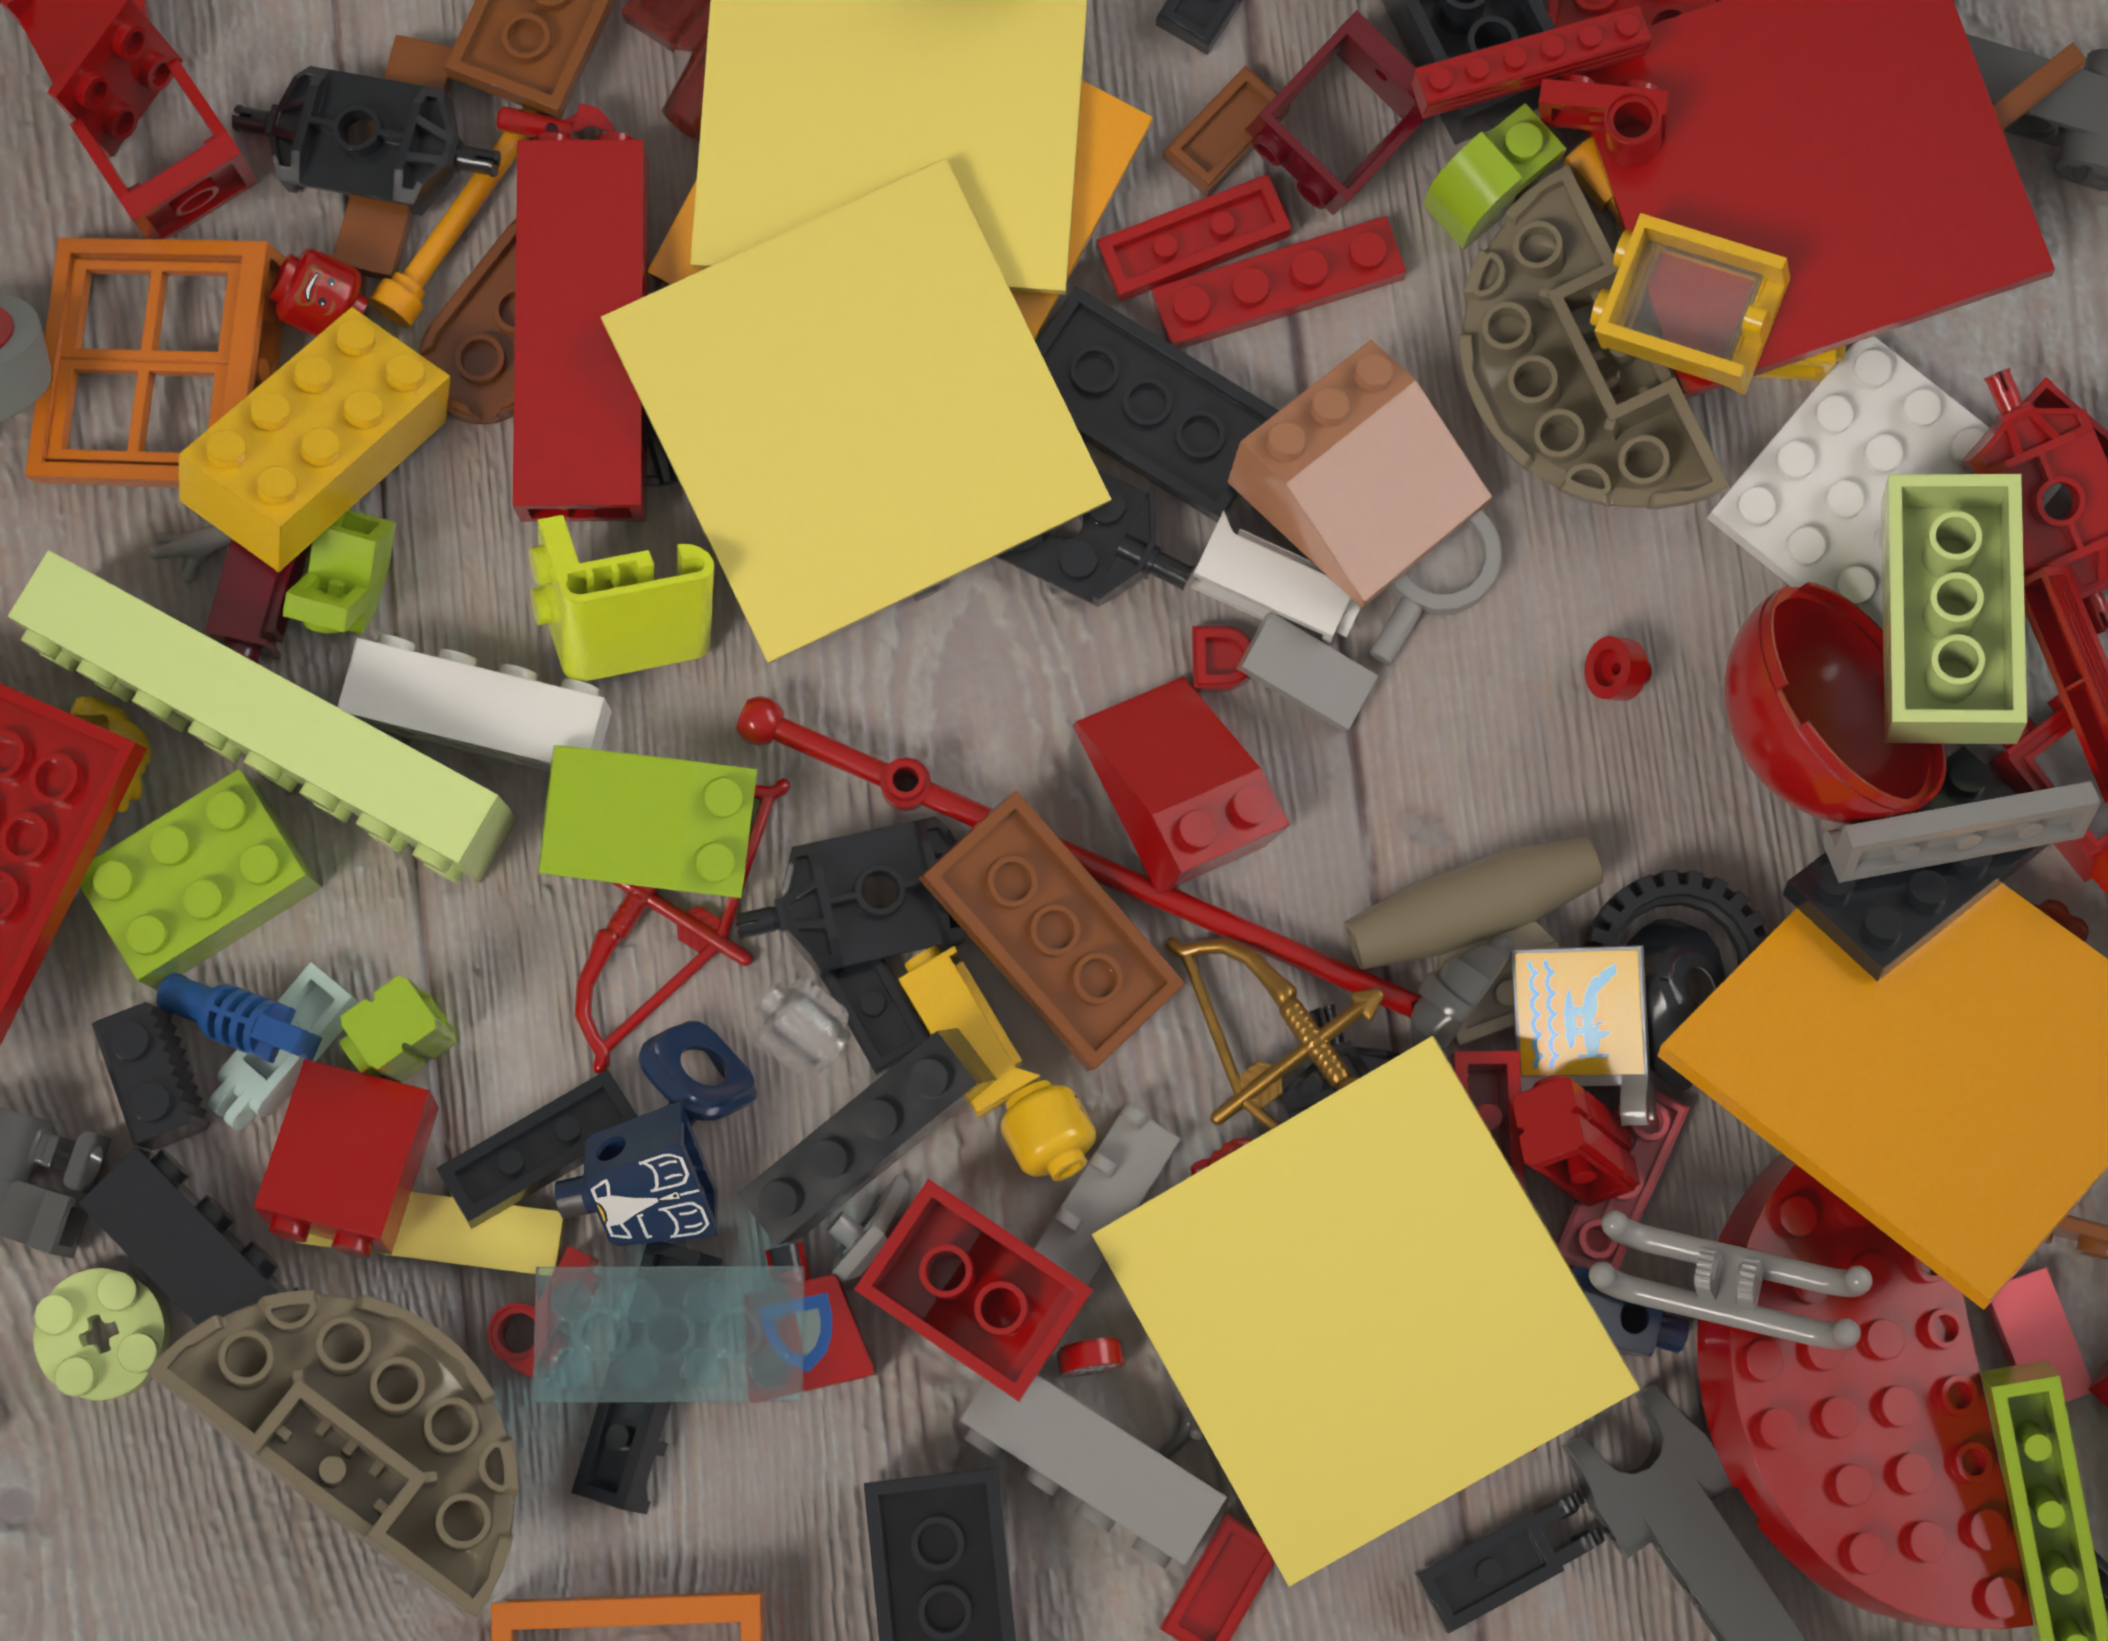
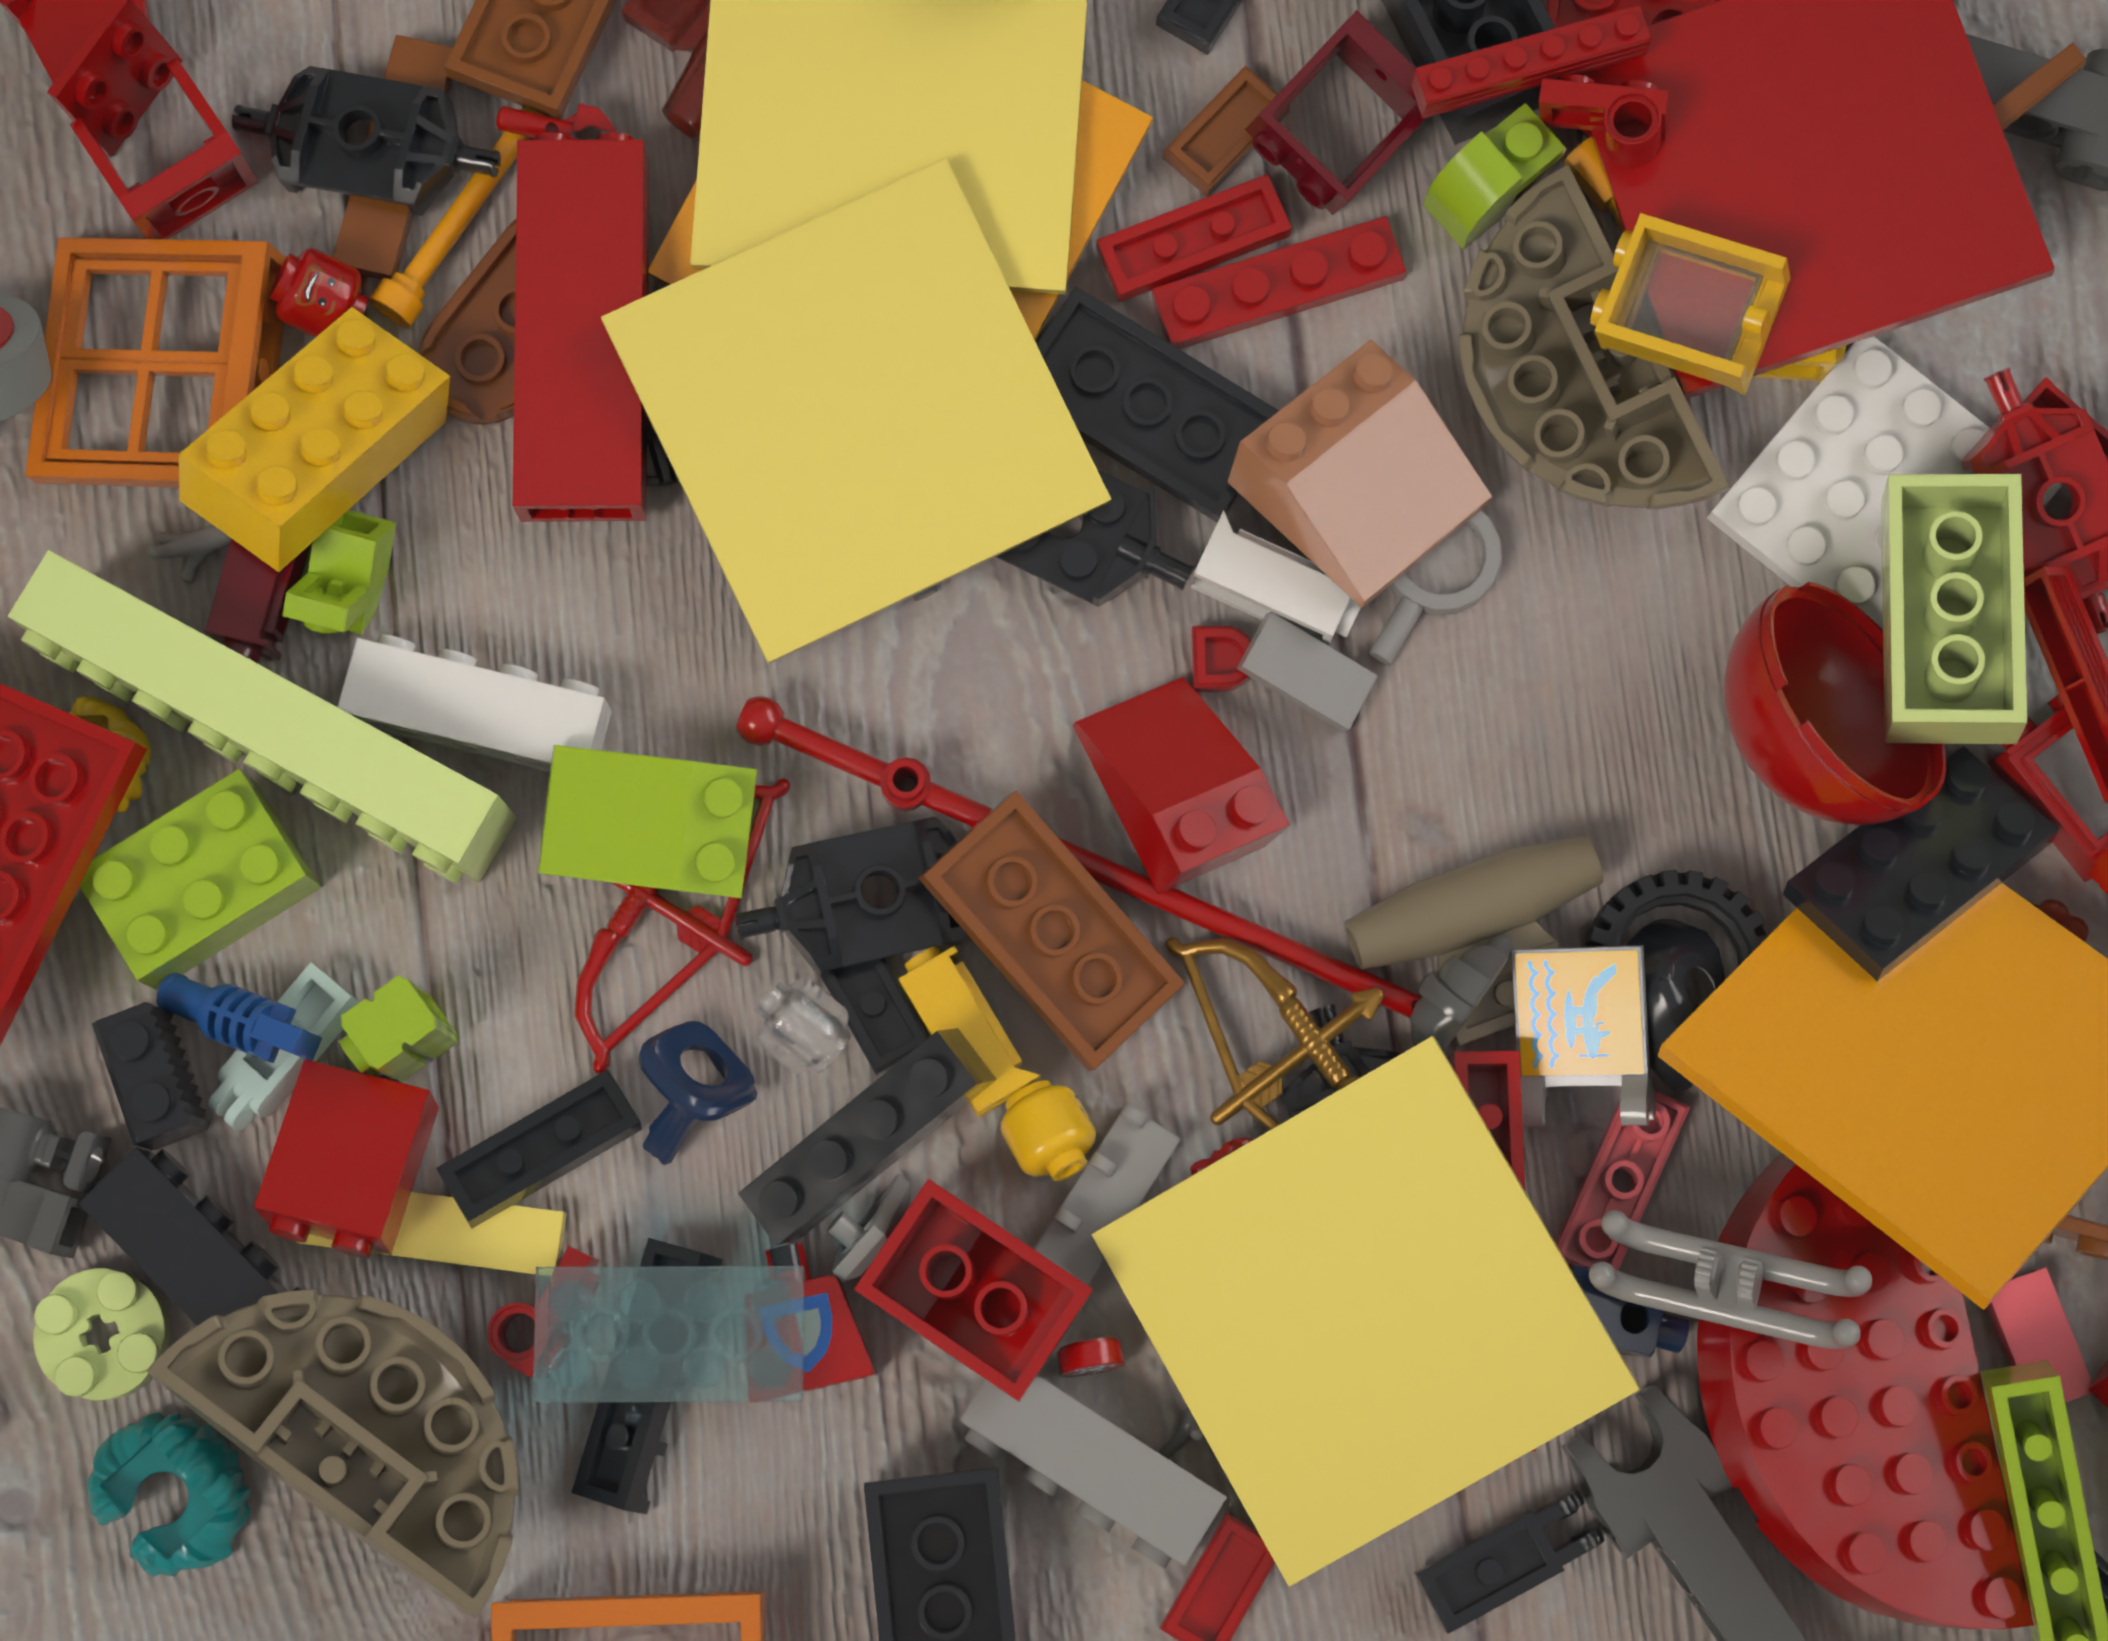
neon yellow piece [529,515,714,682] -> none
dark blue torso [555,1101,718,1246] -> none
red brick [1512,1075,1640,1207] -> none
red tile [1584,636,1652,701] -> none
light grey hinge [1823,781,2101,883] -> none
none -> teal piece [86,1412,251,1576]

